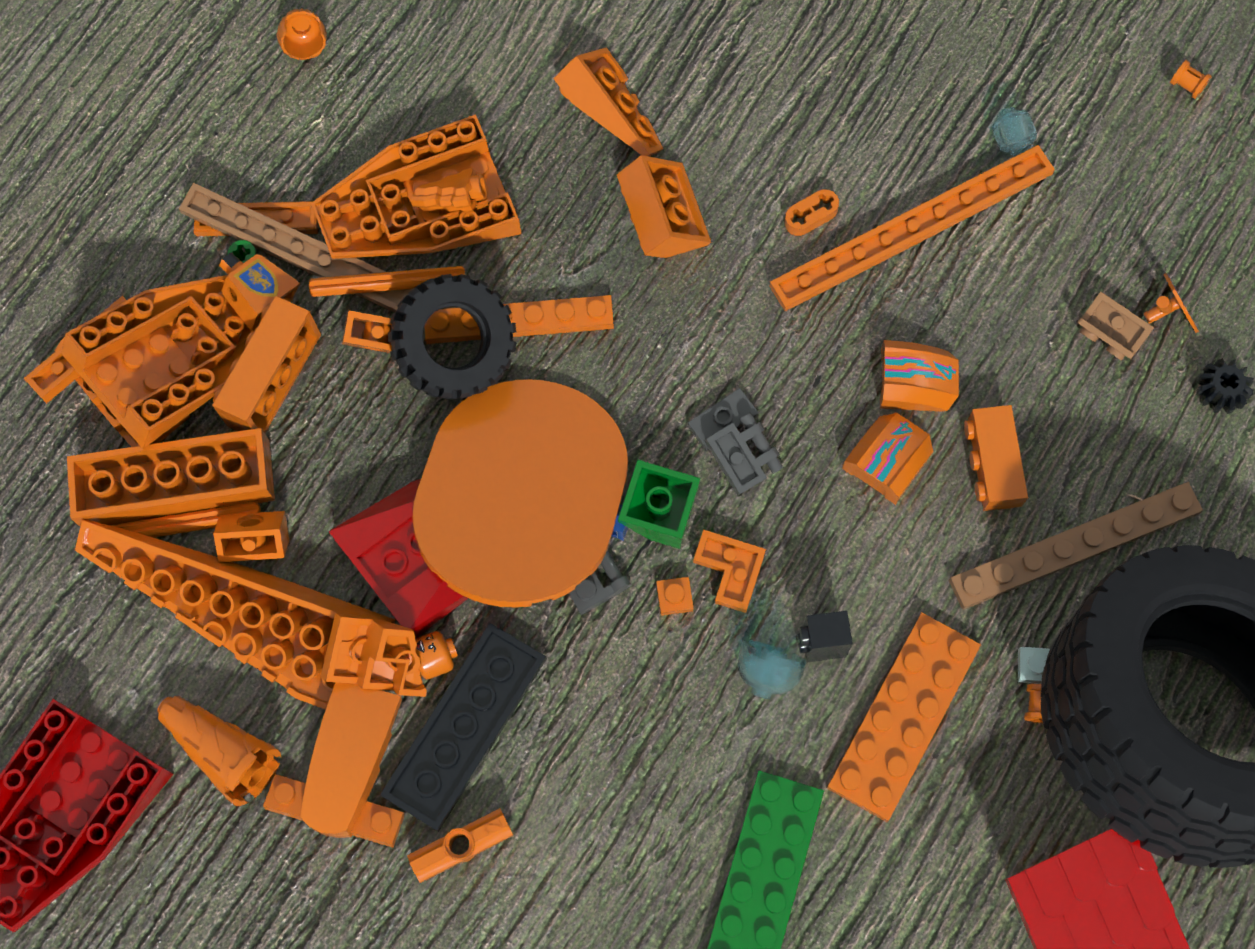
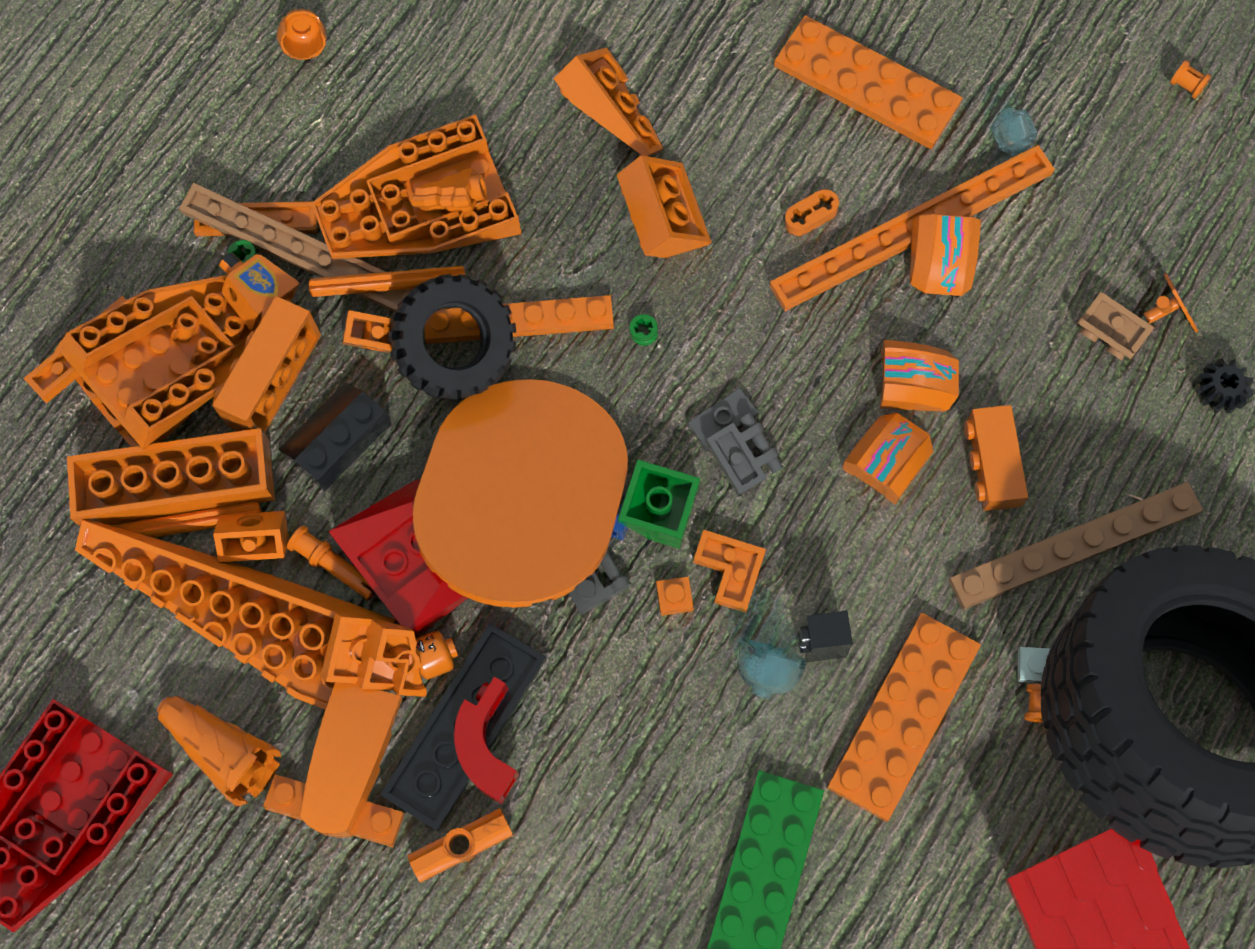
none -> black slope [278,382,391,492]
none -> orange pin [287,525,374,601]
none -> red arch [454,677,519,805]
none -> green bush [629,314,658,346]
none -> orange plate [774,15,963,150]
none -> orange slope [910,214,981,296]

